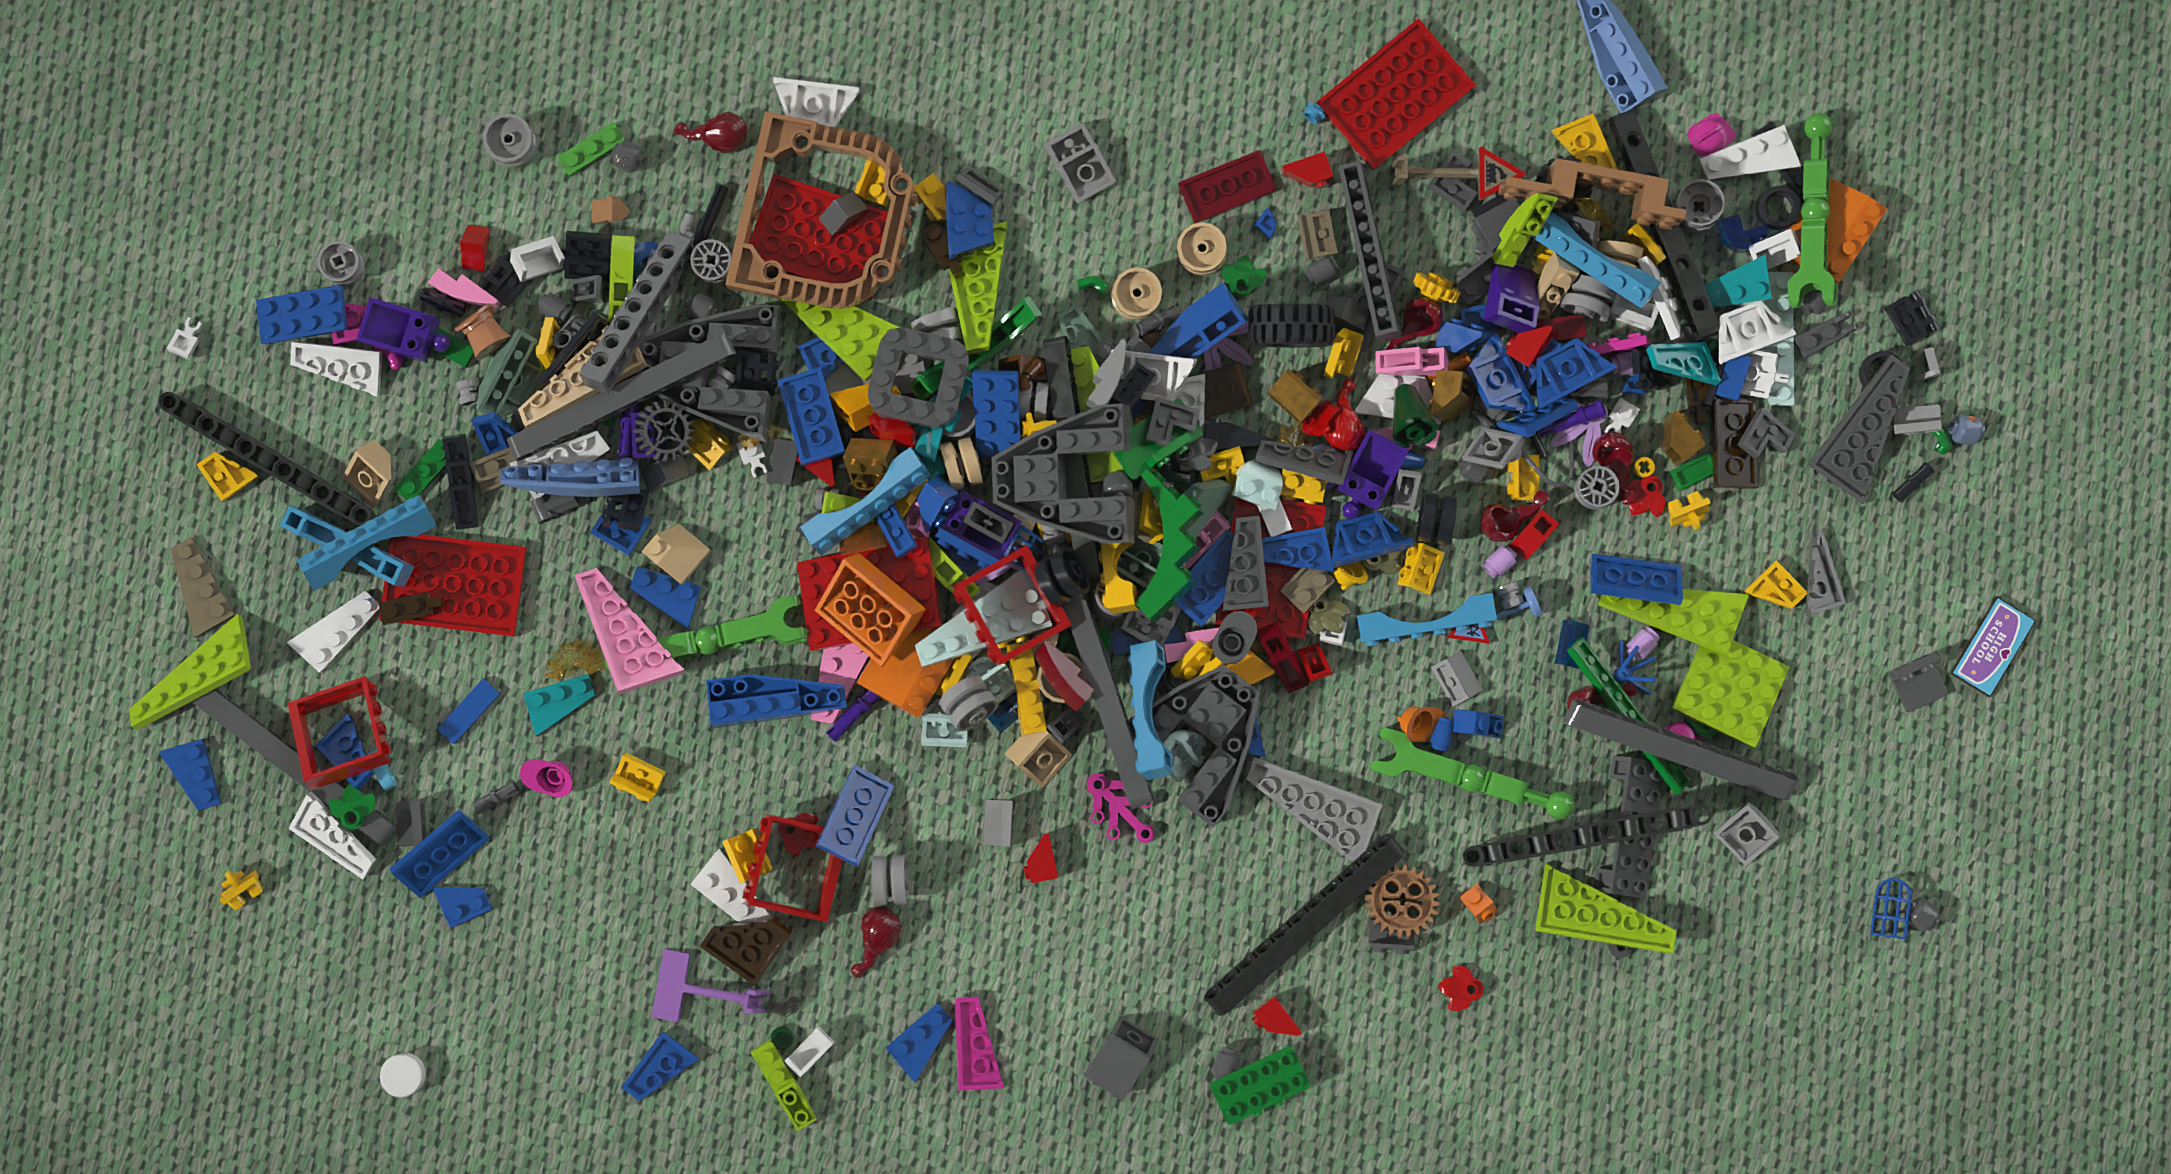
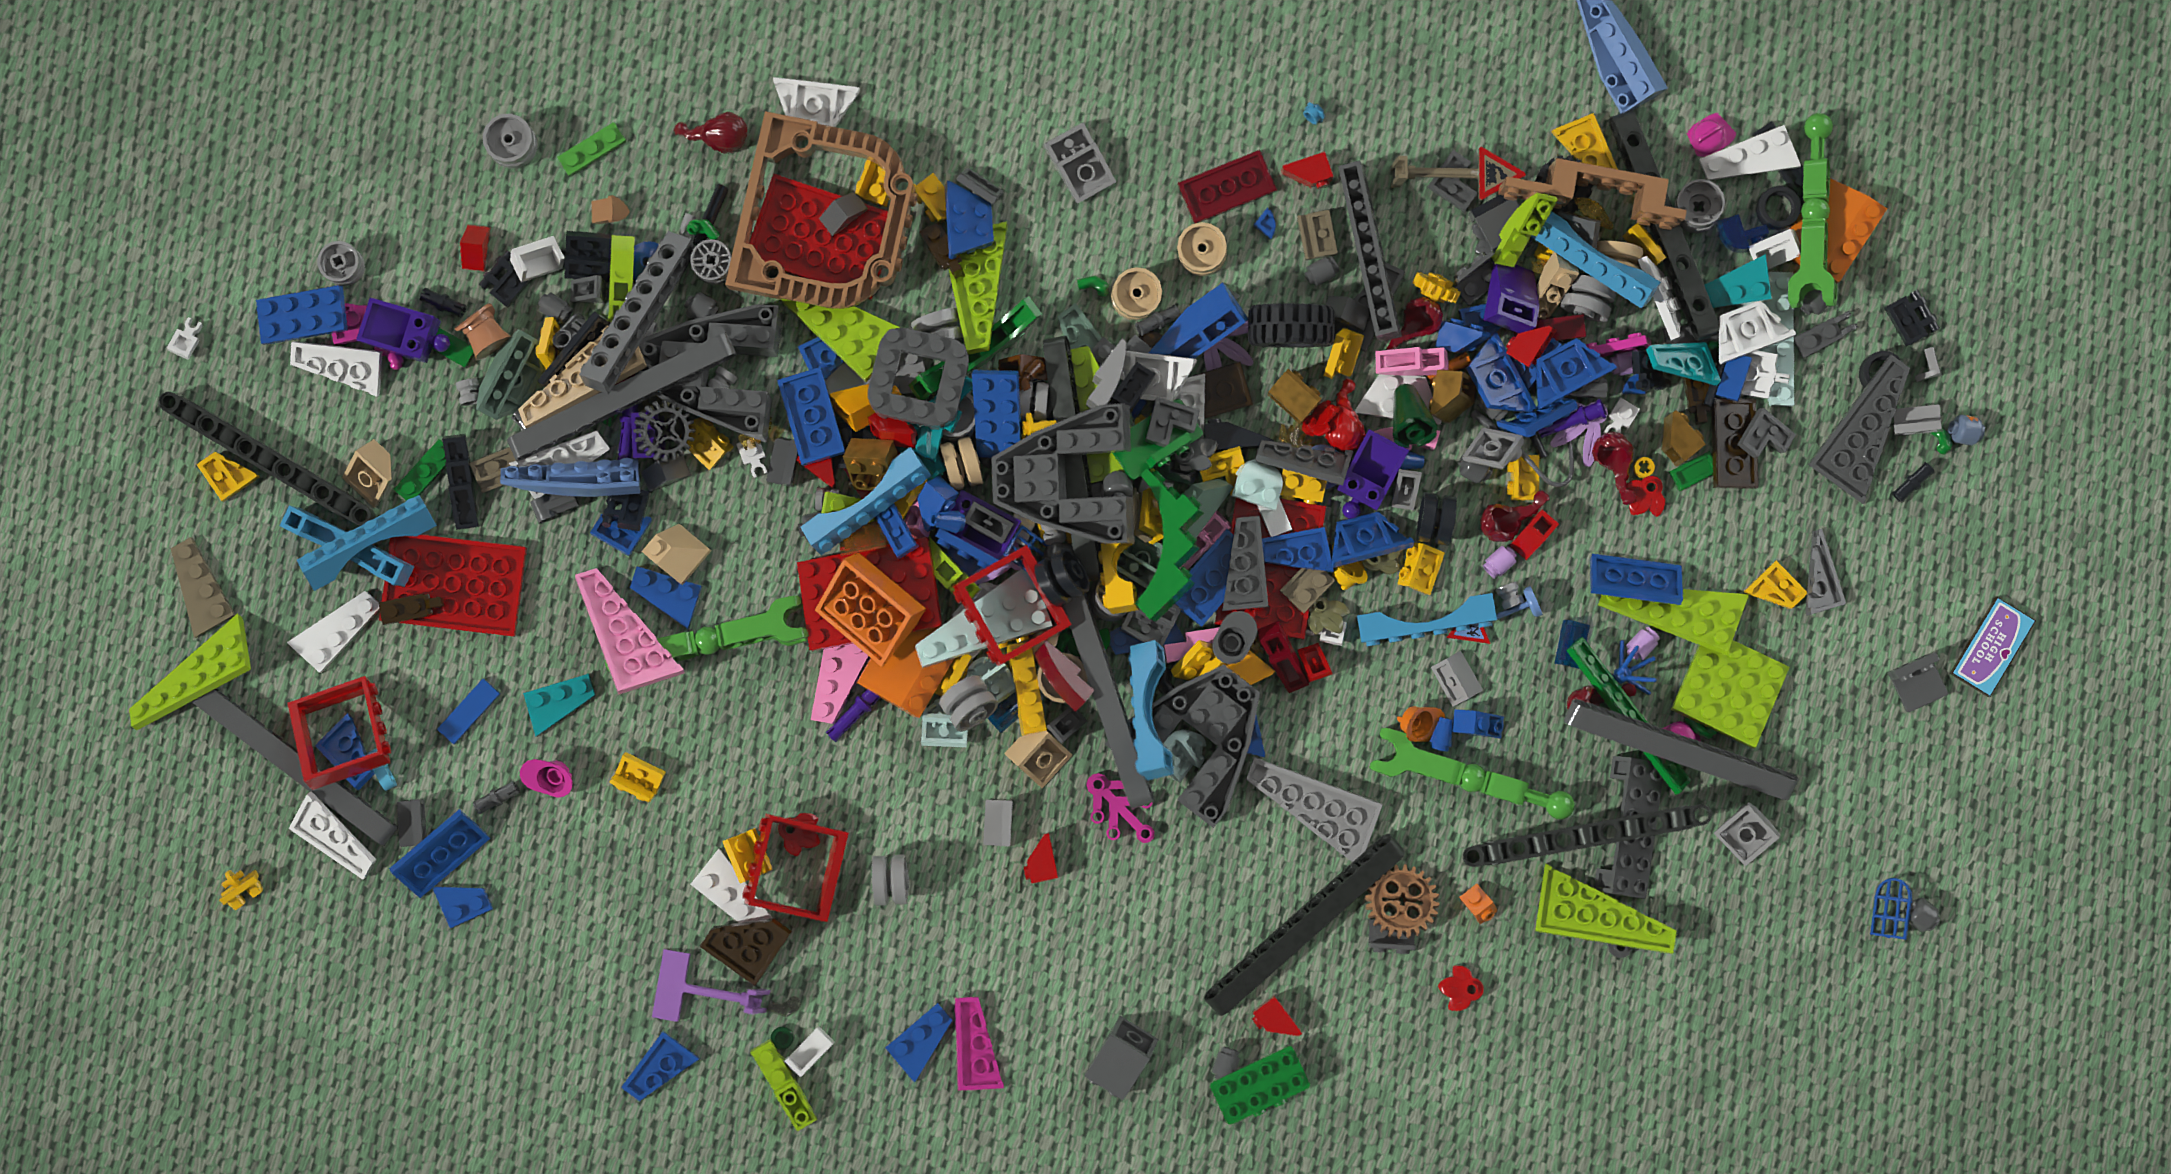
blue wing [159,739,222,811] -> none
green plate [329,784,375,830] -> none
white head [380,1053,426,1097] -> none
bright pink slope [428,268,501,307] -> none
blue wing [472,412,520,455] -> none
clear yellow hair [544,641,605,680] -> none
dark grey head [611,140,646,173] -> none
blue wedge [706,674,847,728] -> none
black plate [736,348,779,396] -> none
plate [816,765,894,866] -> none
dark red hair [851,906,901,978] -> none
green plate [1222,255,1266,299] -> none
red plate [1316,18,1476,171] -> none
light grey wheel [1574,466,1619,510] -> none
white panel [1609,293,1659,331] -> none
yellow hips [1668,491,1711,531] -> none
none -> green arm [687,219,721,240]
none -> blue cone [930,511,966,533]

